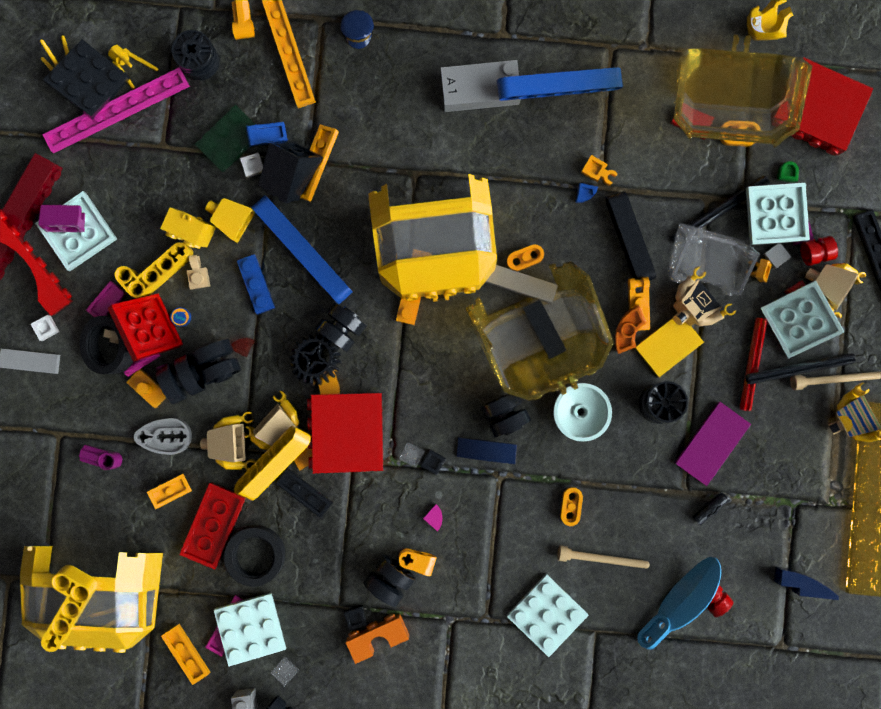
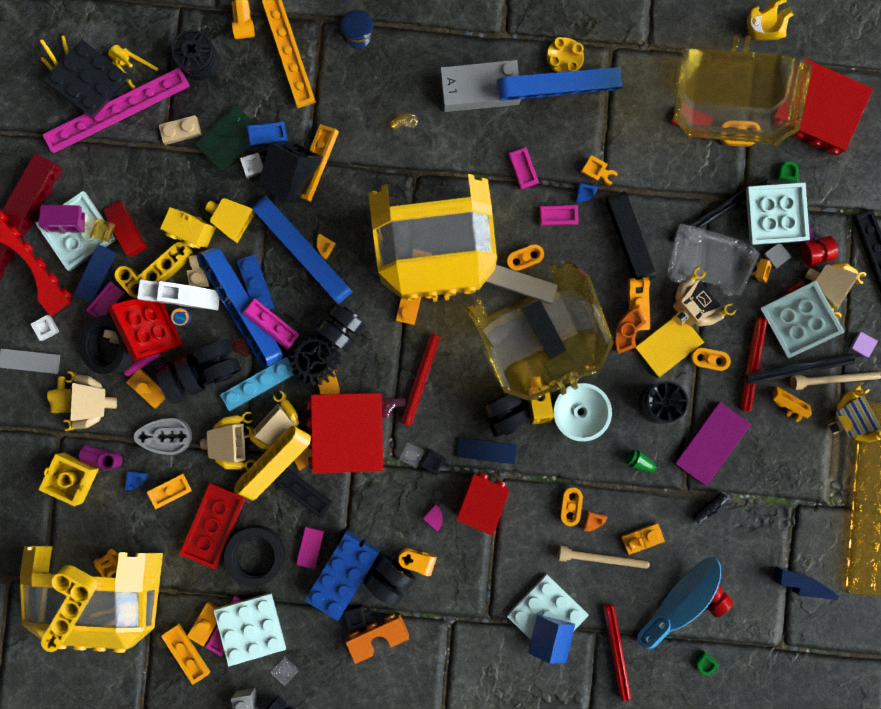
none -> yellow brick [39,452,99,506]
none -> yellow piece [47,377,72,413]
none -> tan torso [63,371,117,431]
none -> dark blue slope [74,244,118,303]
none -> clear yellow tile [90,218,115,243]
none -> light orange piece [94,549,119,578]
none -> red slope [104,200,148,257]
none -> blue tile [125,471,148,490]
none -> white slope [137,280,220,311]
none -> tan plate [159,115,202,145]
none -> light orange tile [187,601,218,647]
none -> blue beam [197,246,283,368]
none -> medium azure plate [220,357,294,411]
none -> dark pink tile [242,298,300,350]
none -> dark pink tile [296,526,325,569]
none -> blue piece [305,530,380,621]
none -> light orange tile [317,233,336,260]
none -> clear pink arm [382,397,406,418]
none -> clear yellow arm [389,113,418,131]
none -> red axle [401,334,440,426]
none -> red slope [456,472,510,536]
none -> dark pink tile [508,147,539,190]
none -> yellow torso [527,378,554,425]
none -> blue slope [528,614,575,664]
none -> dark pink tile [539,205,579,226]
none -> yellow dish [547,37,584,73]
none -> orange tile [583,511,607,531]
none -> red axle [604,604,631,701]
none -> light orange plate [621,523,665,555]
none -> green cone [626,450,656,474]
none -> light orange plate [691,348,731,371]
none -> green tile [695,650,720,676]
none -> light orange plate [772,386,812,422]
none -> lavender tile [849,332,878,358]

